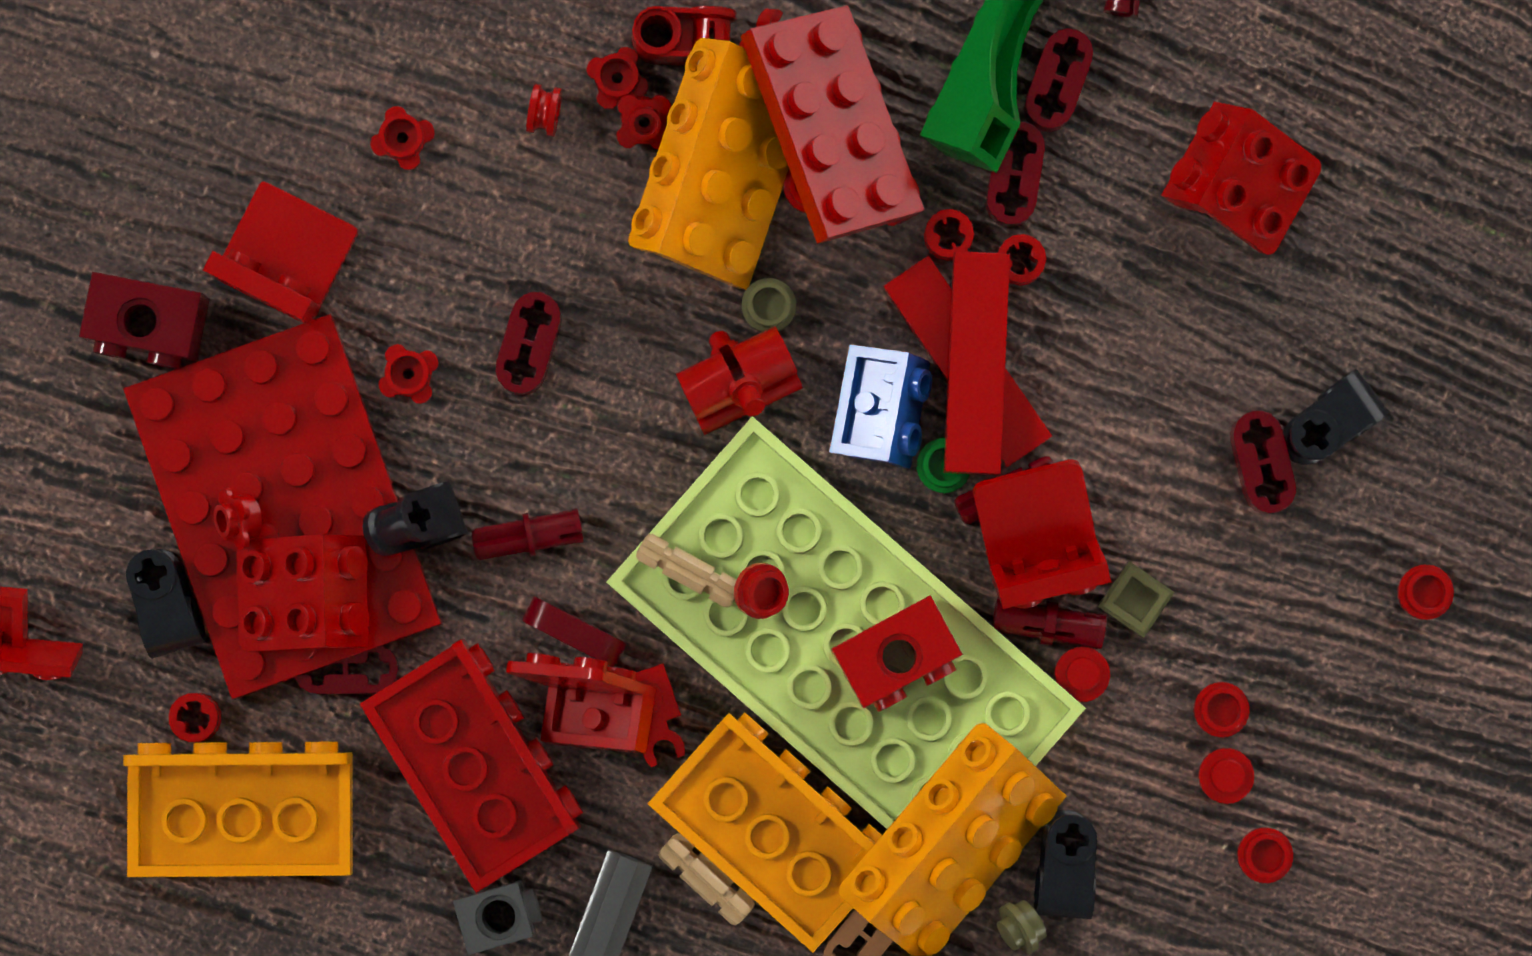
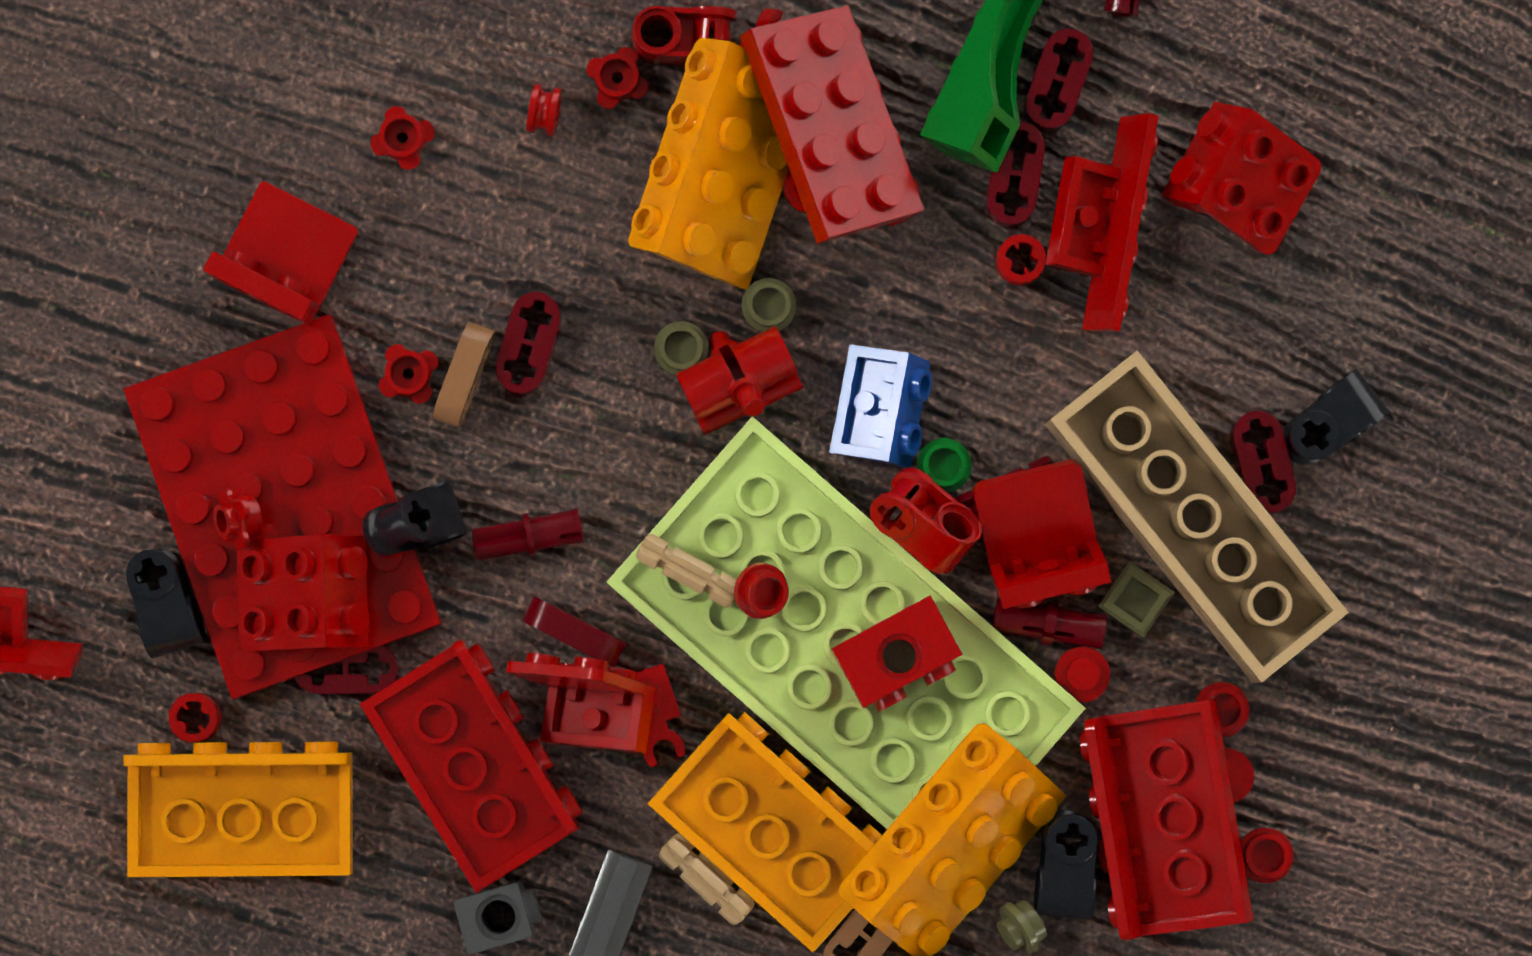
dark red brick [79,272,210,369] -> none
red plate [616,94,672,149] -> none
red tile [883,255,1053,468] -> none
red bush [924,209,974,261] -> none
red tile [944,251,1010,476] -> none
red plate [1397,565,1454,620] -> none
none -> medium nougat beam [433,321,496,428]
none -> olive plate [654,321,709,376]
none -> red piece [870,468,982,574]
none -> red bracket [1045,113,1159,332]
none -> tan brick [1045,350,1349,683]
none -> red bracket [1080,698,1254,941]

